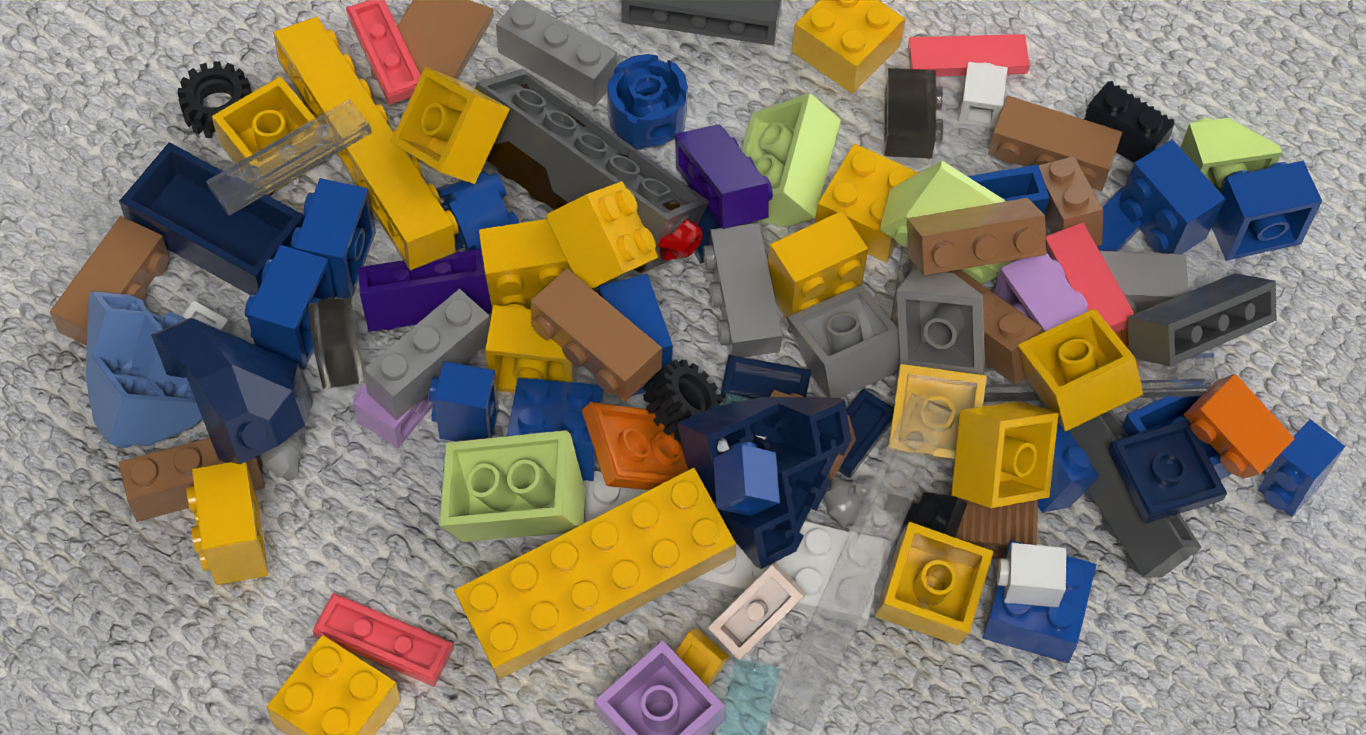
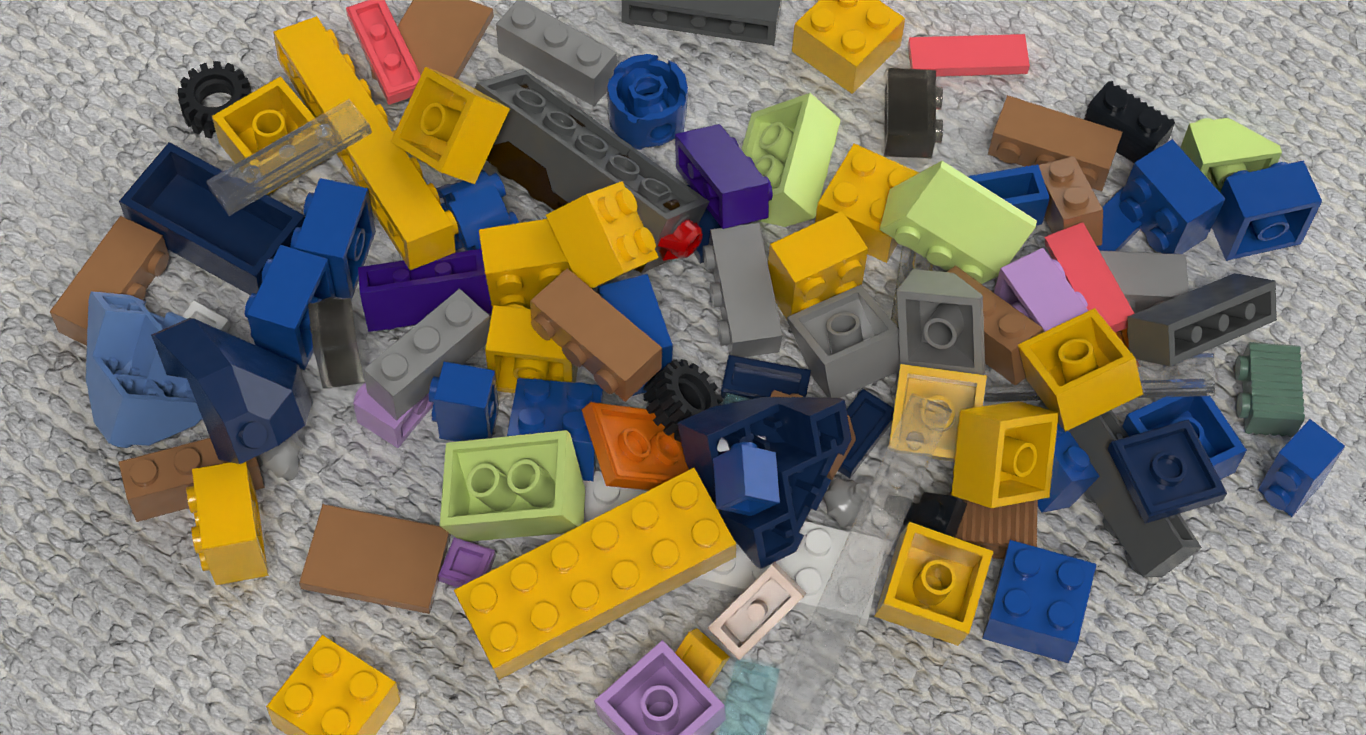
coral tile [312,593,454,687] -> none
medium nougat brick [907,198,1046,276] -> none
white brick [958,62,1008,128] -> none
white brick [997,543,1066,607] -> none
orange brick [1183,374,1295,479] -> none
none -> medium nougat tile [299,504,451,614]
none -> medium lavender tile [438,537,496,588]
none -> sand green brick [1235,342,1305,437]

